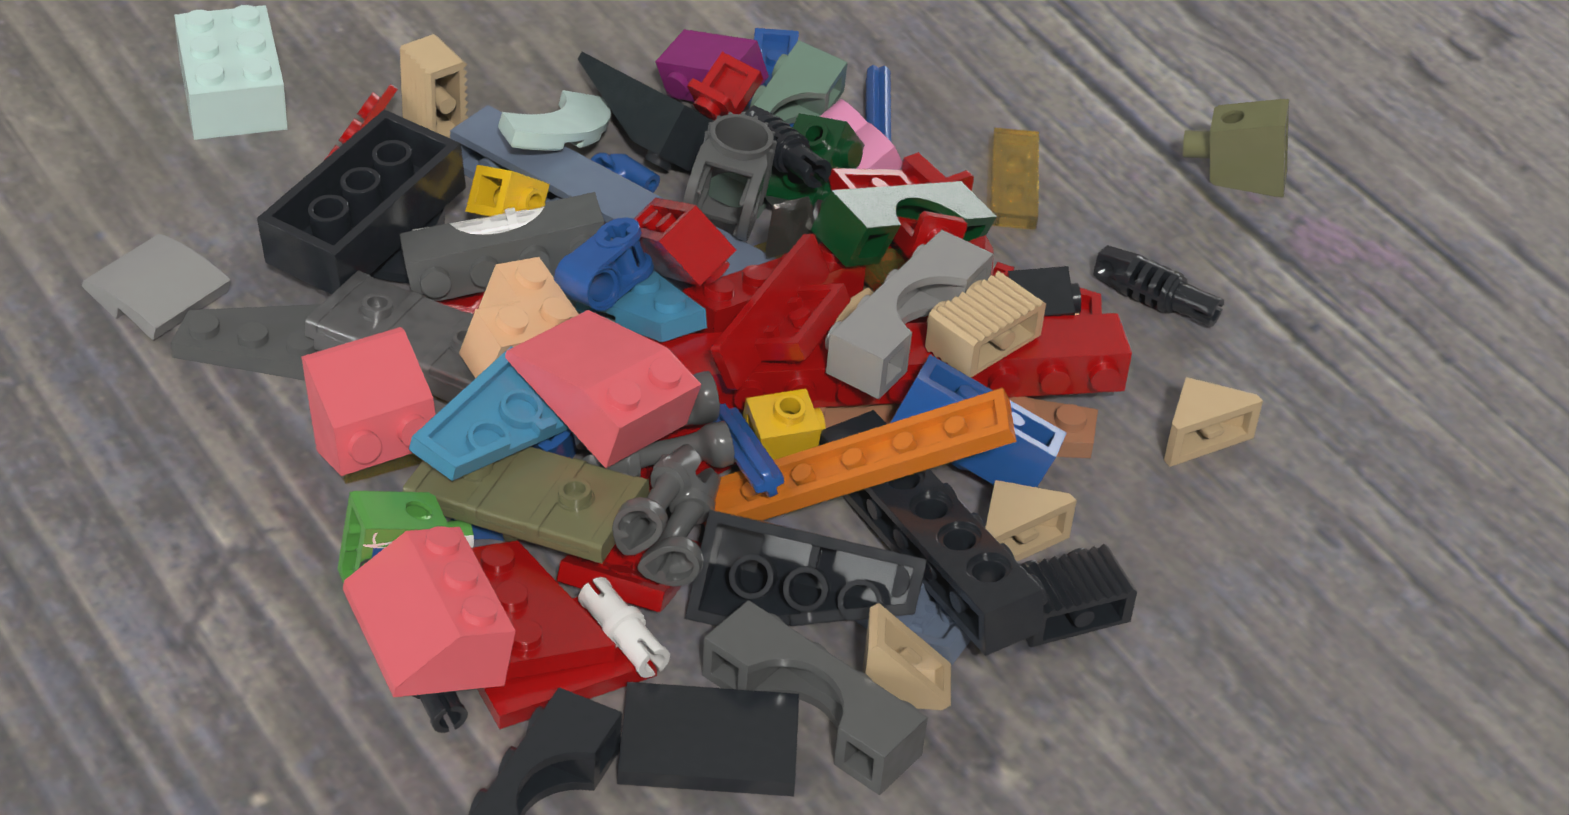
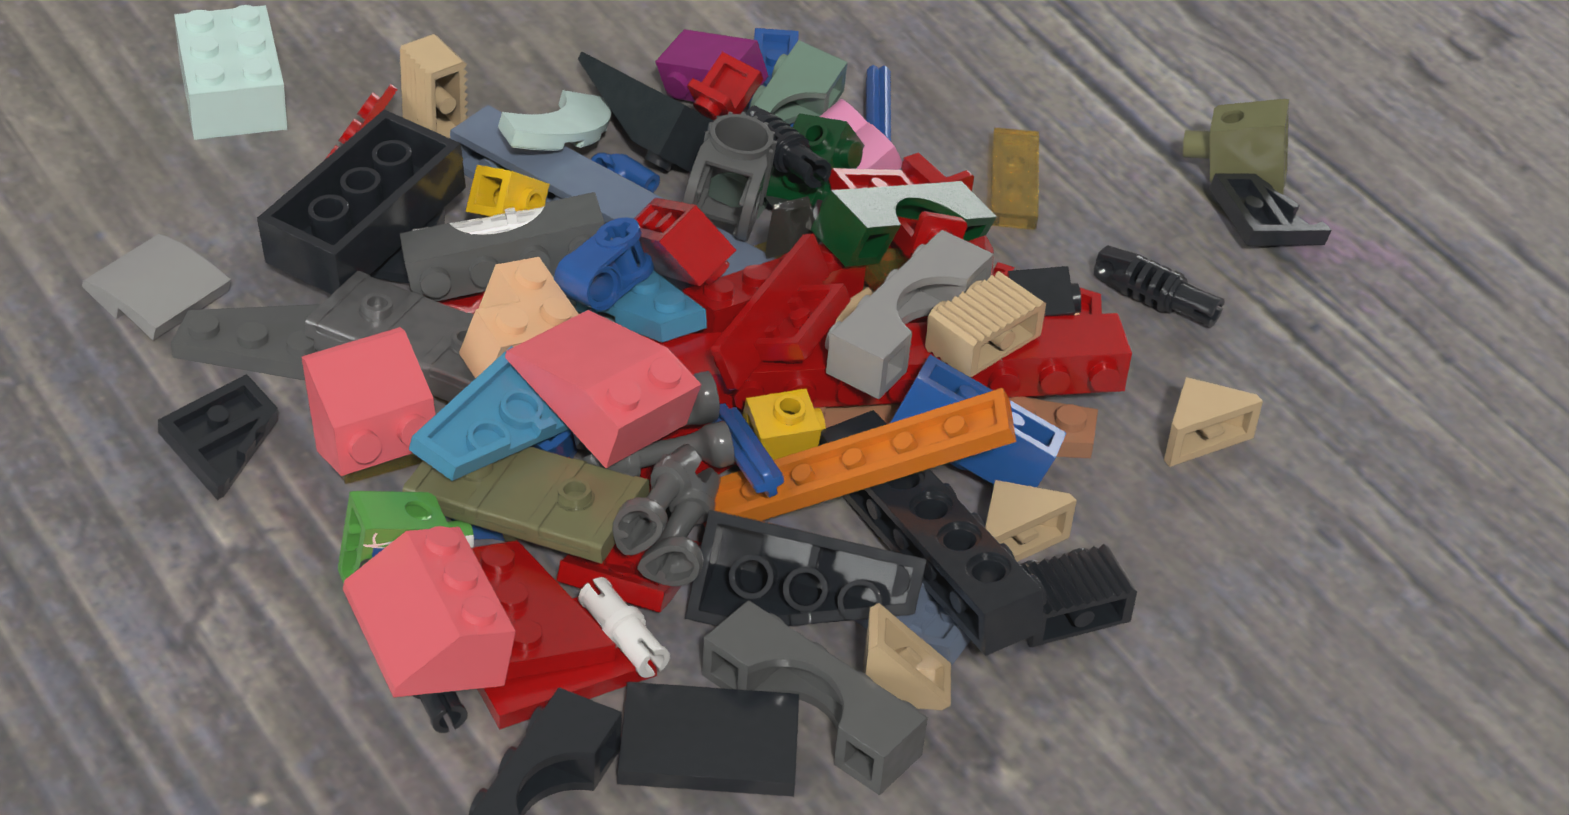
none -> black wing [158,374,278,500]
none -> black wing [1209,173,1332,247]

